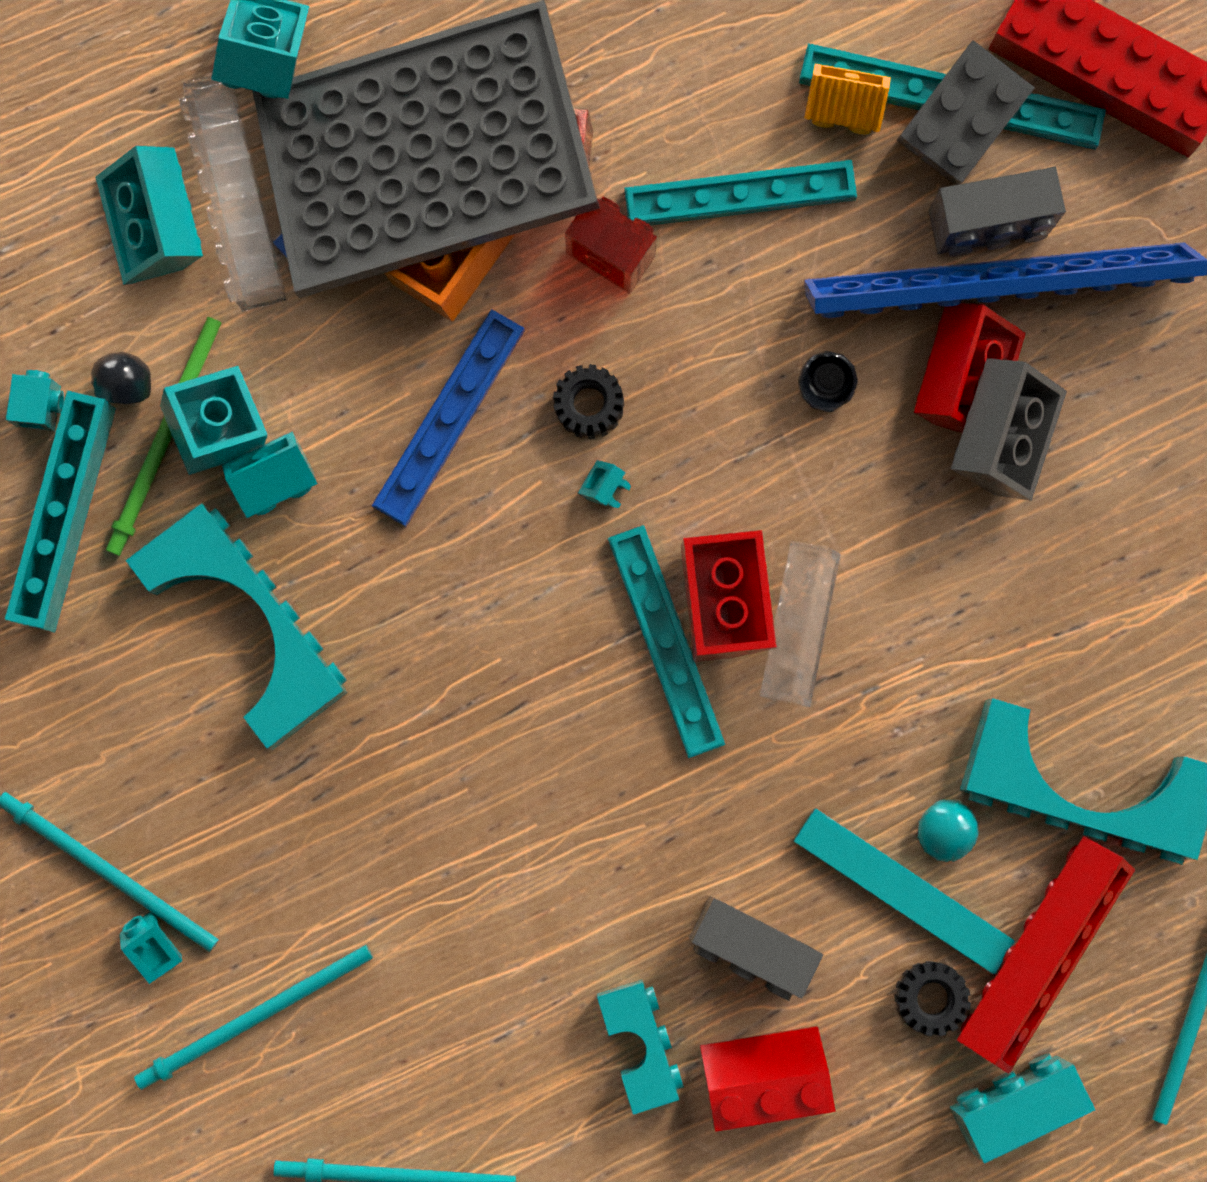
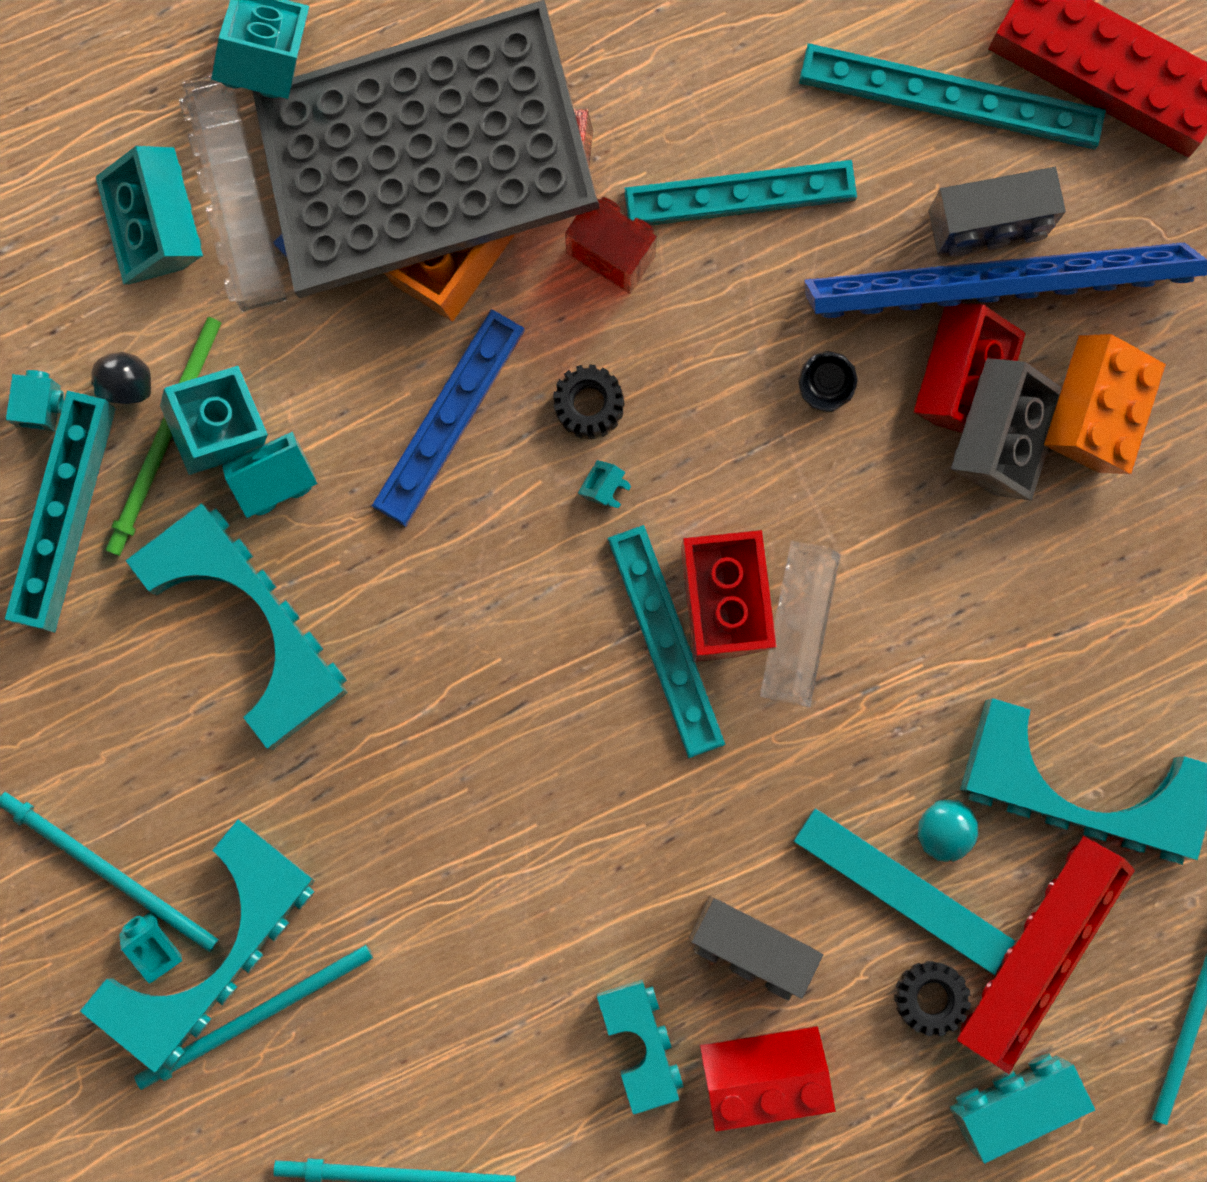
light orange brick [804,64,891,135] -> none
dark grey brick [896,40,1035,185] -> none
none -> teal arch [80,819,315,1073]
none -> orange brick [1044,334,1166,474]

